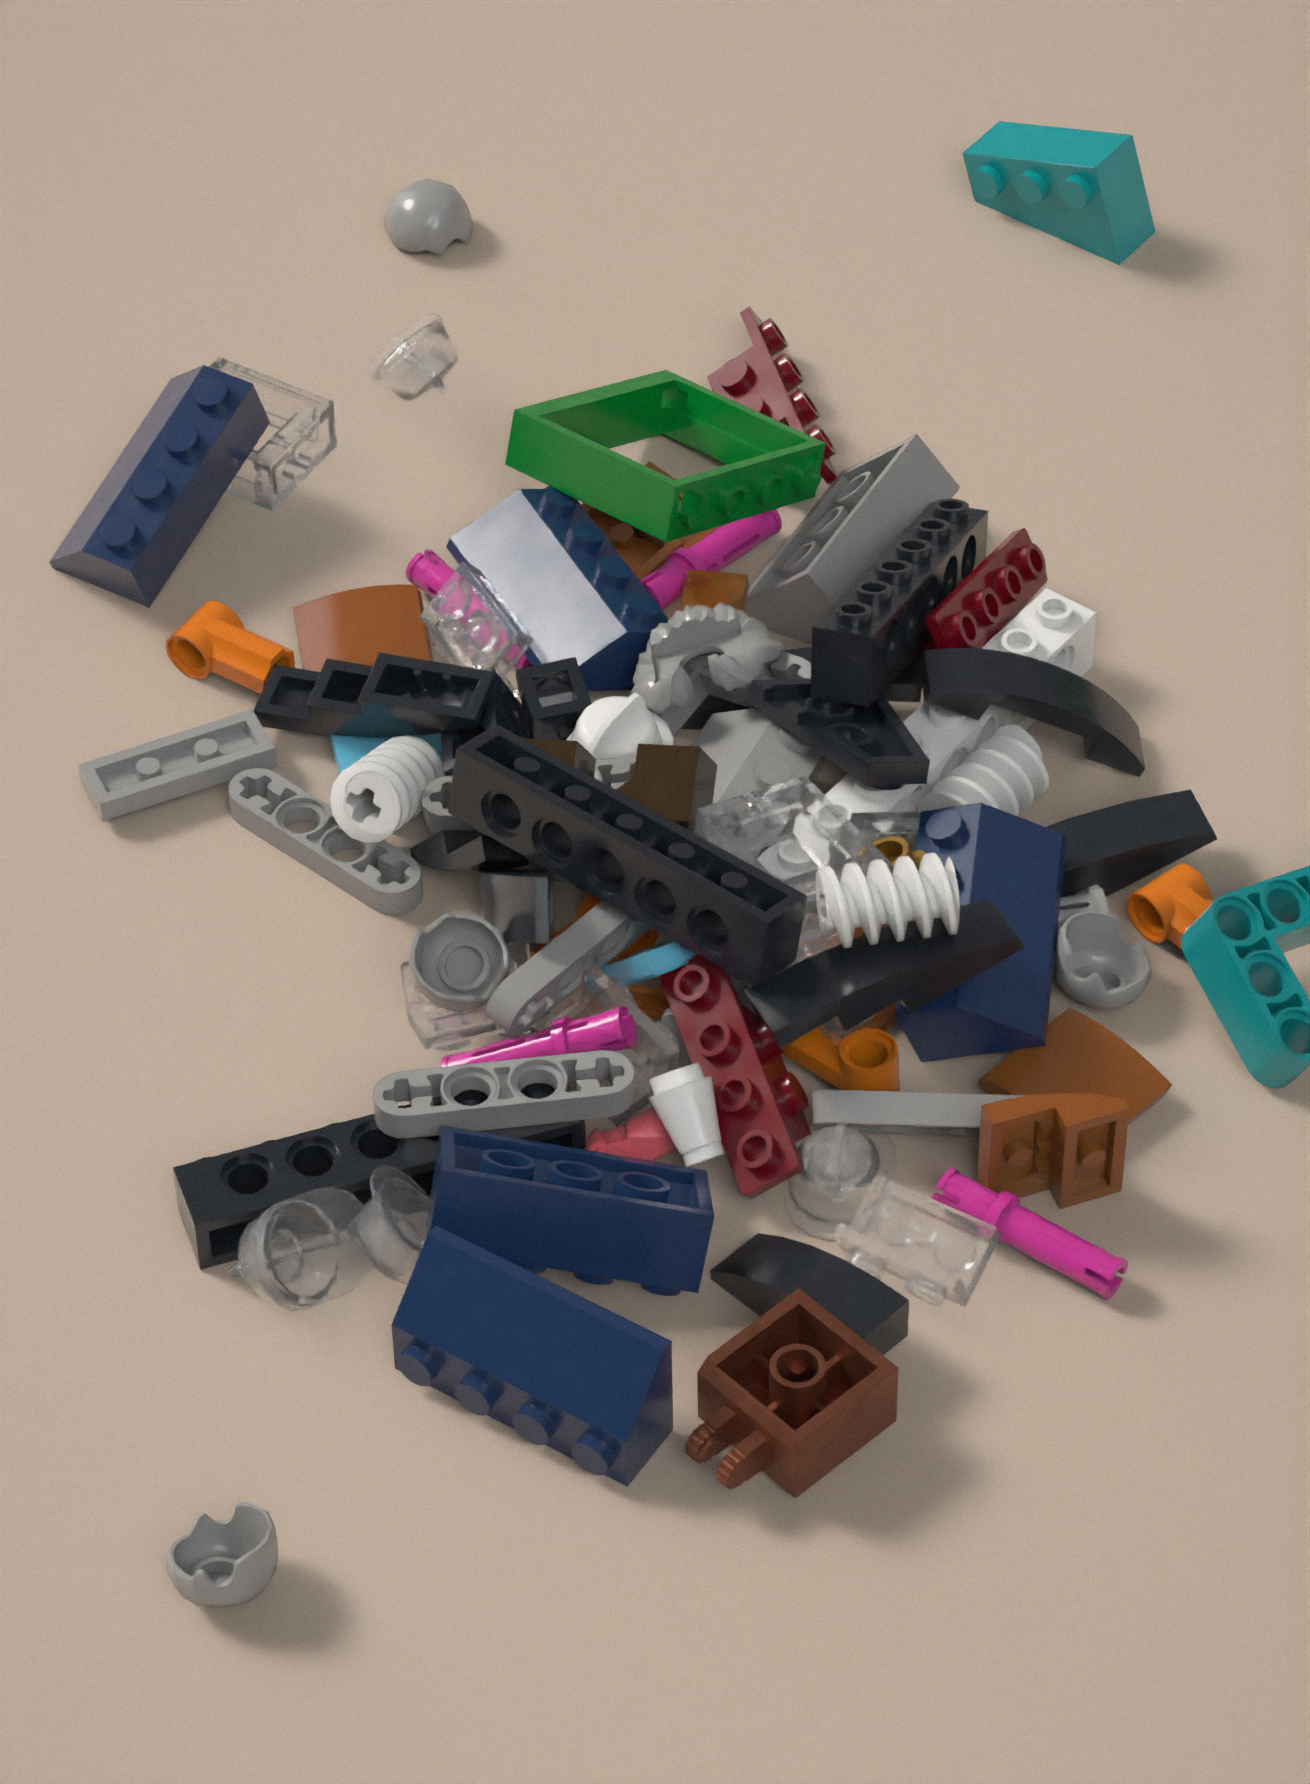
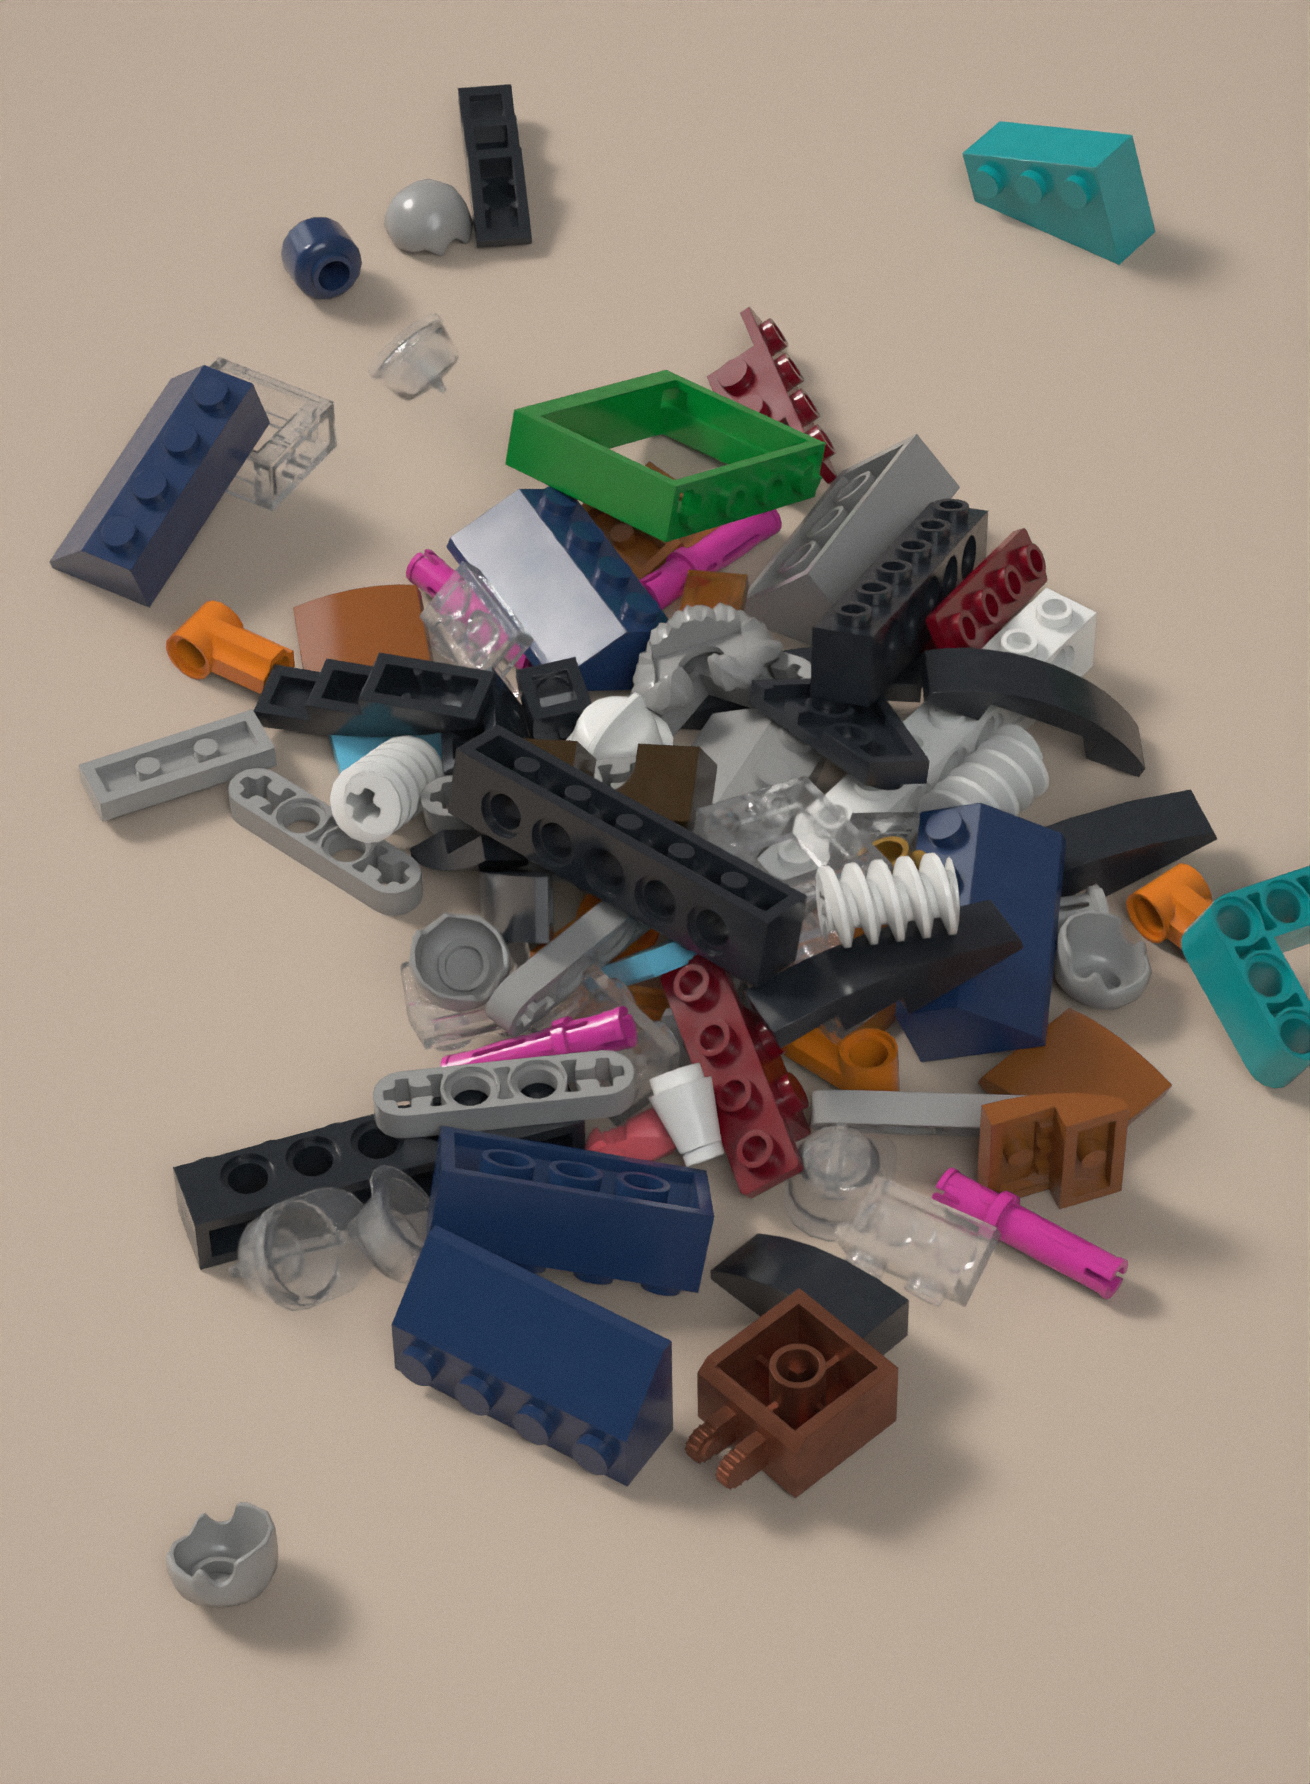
none -> dark blue head [281,217,362,300]
none -> black slope [458,84,532,248]

